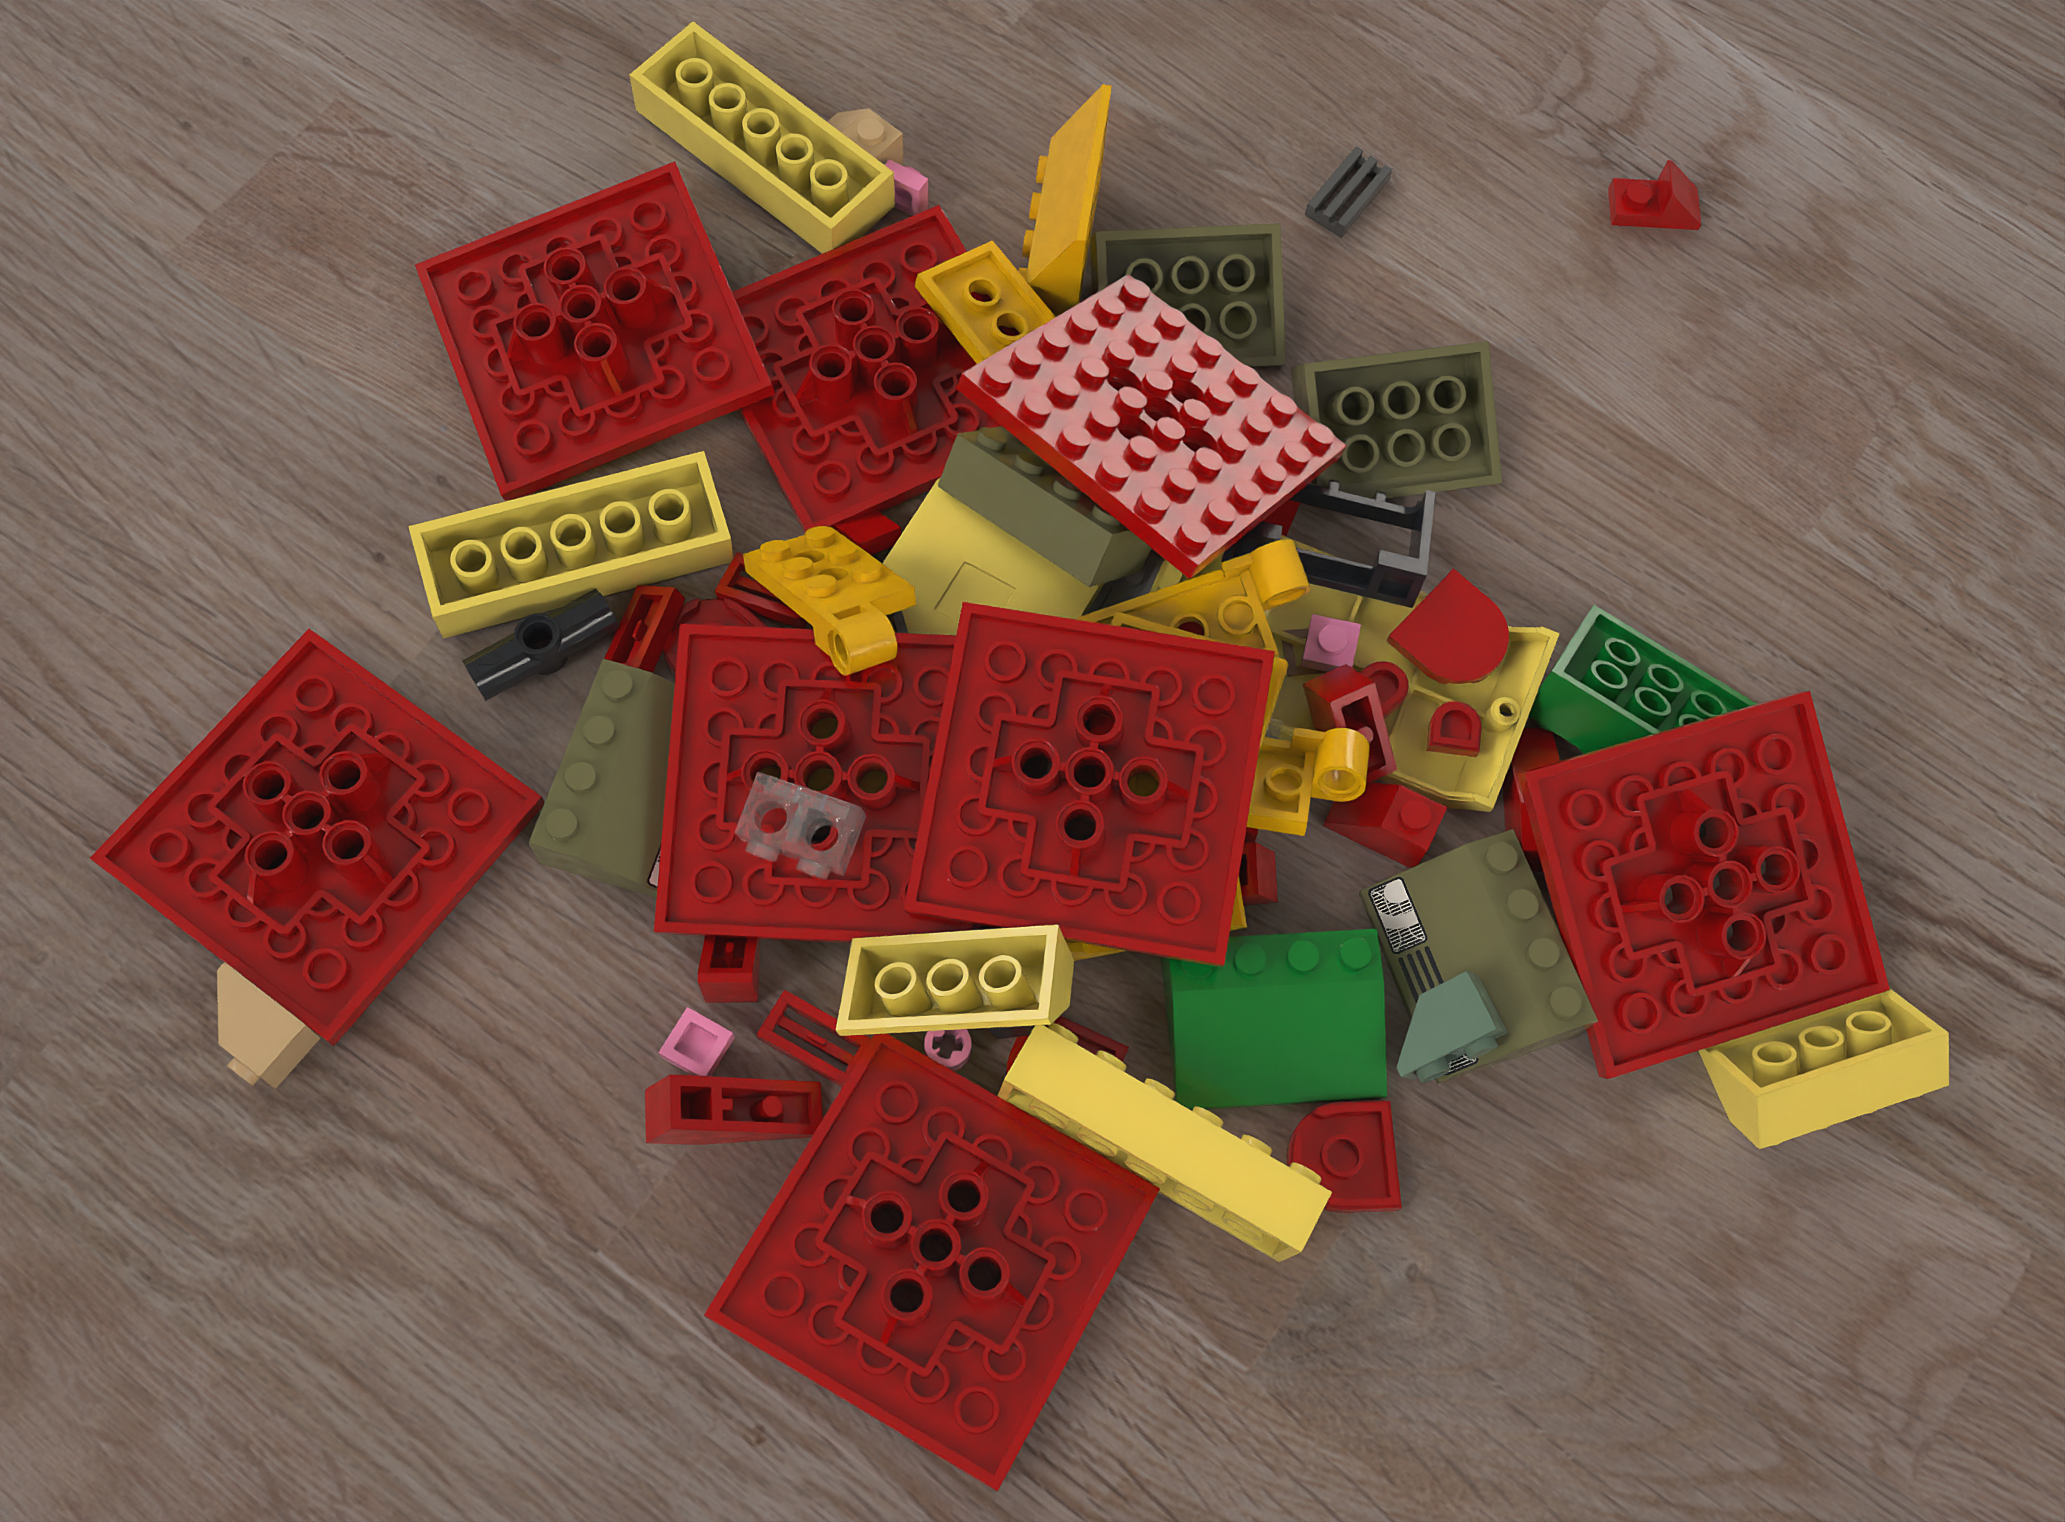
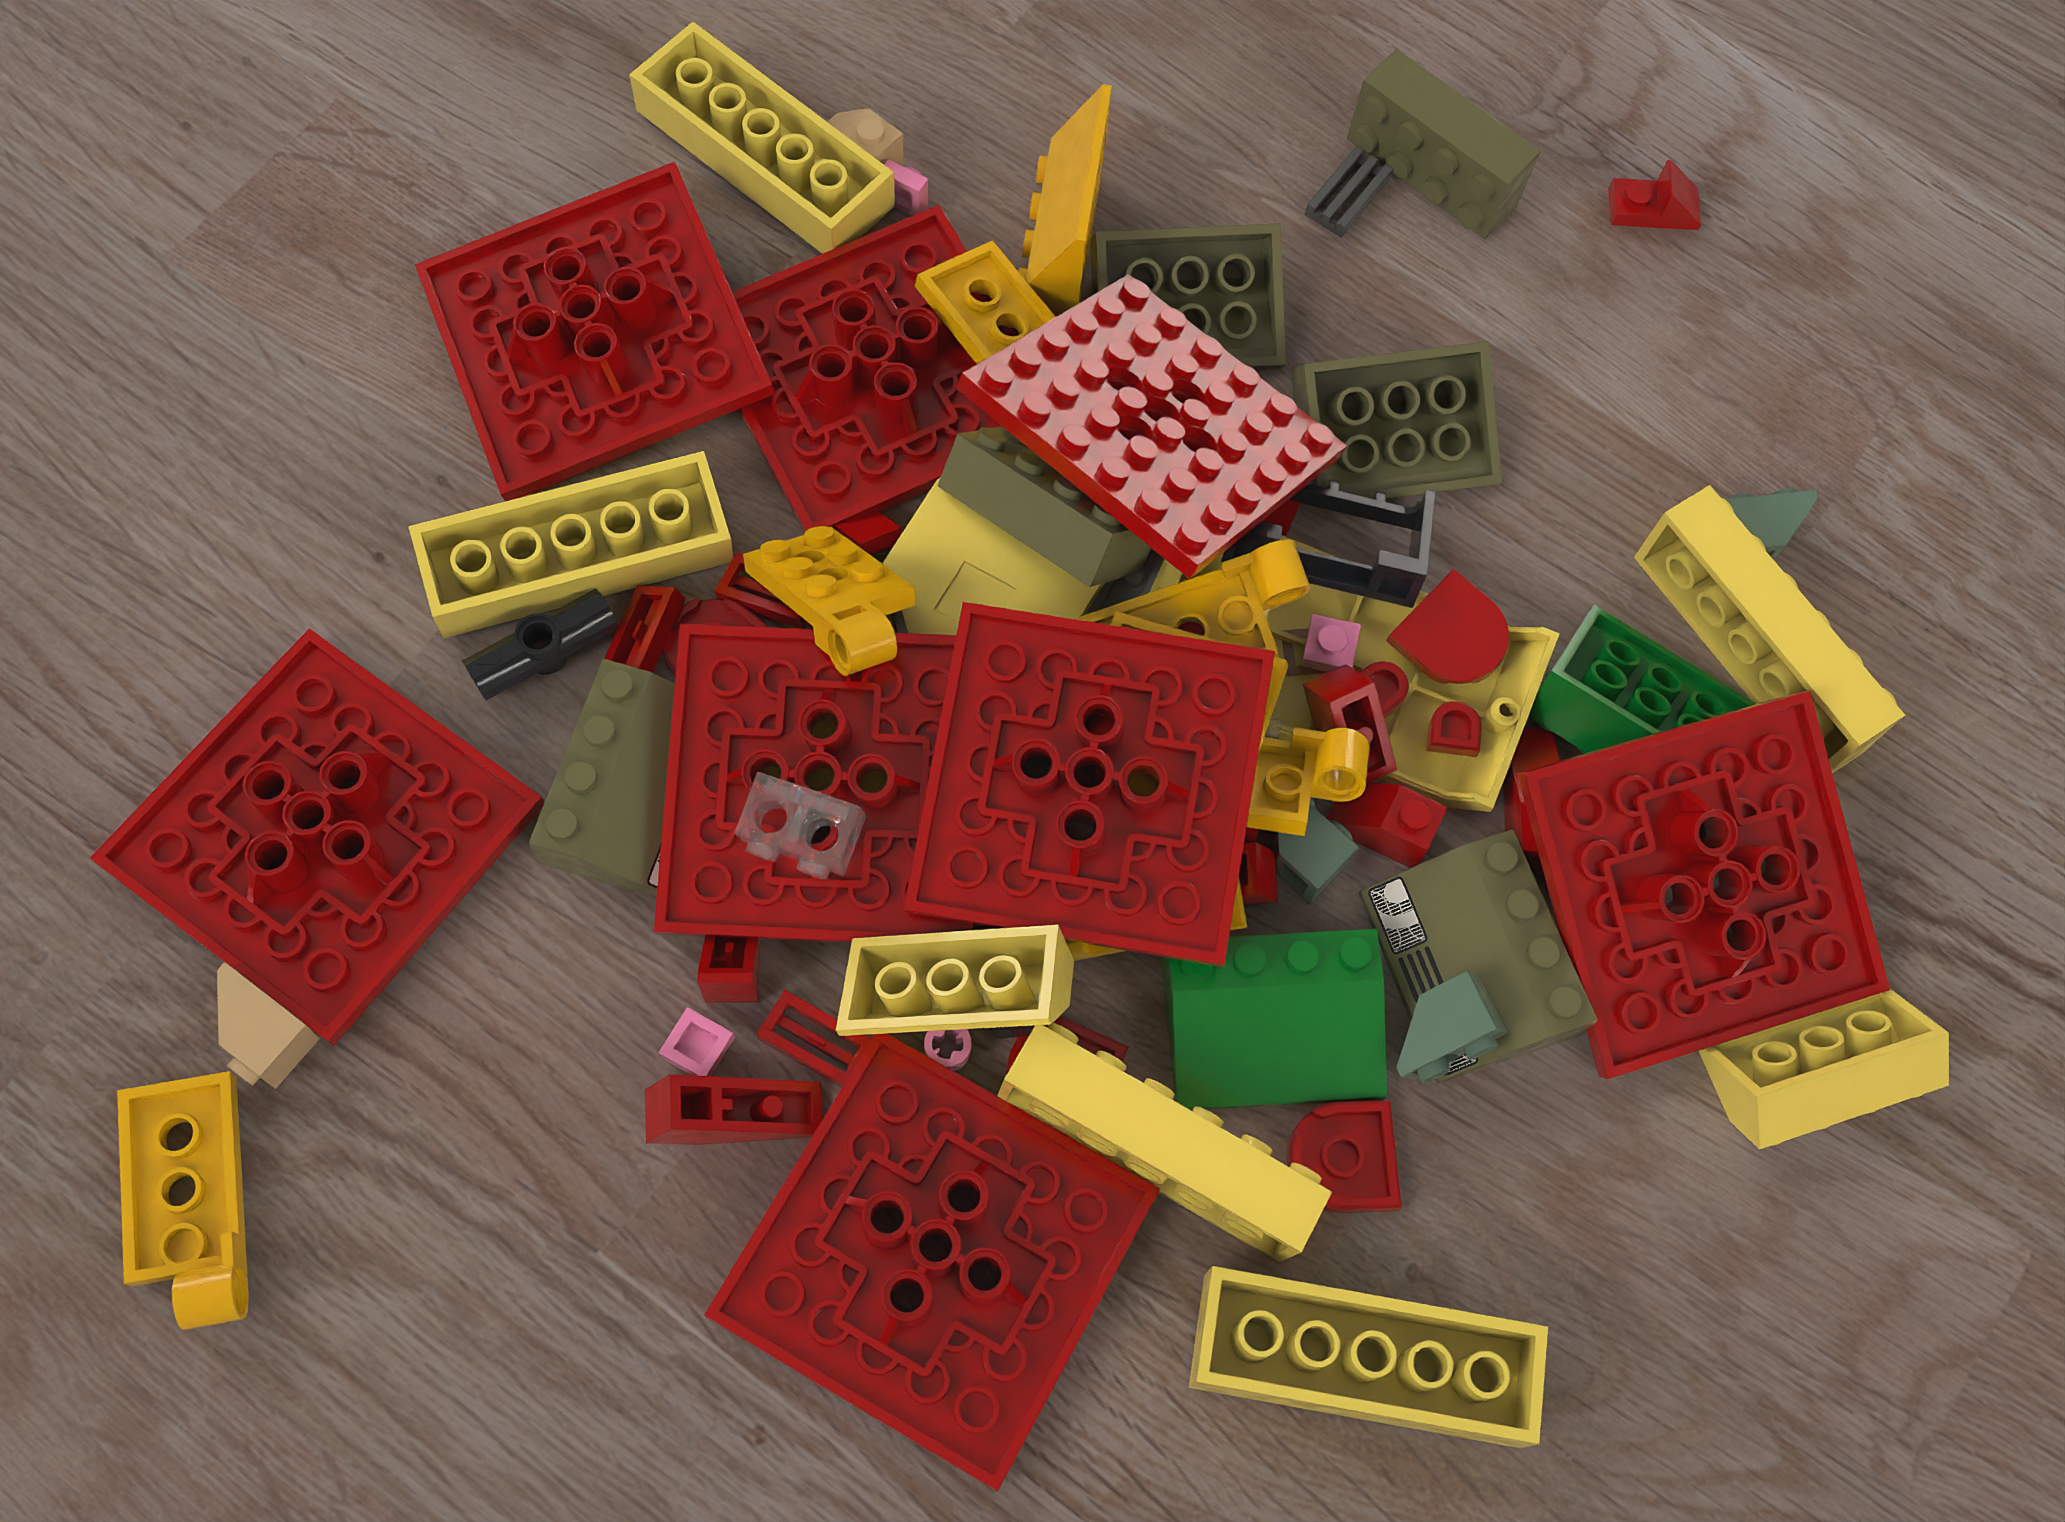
none -> yellow hinge [117,1071,249,1330]
none -> light yellow brick [1189,1266,1548,1448]
none -> sand green slope [1269,798,1359,904]
none -> olive brick [1347,49,1540,239]
none -> light yellow brick [1634,485,1905,773]
none -> sand green slope [1725,488,1819,560]

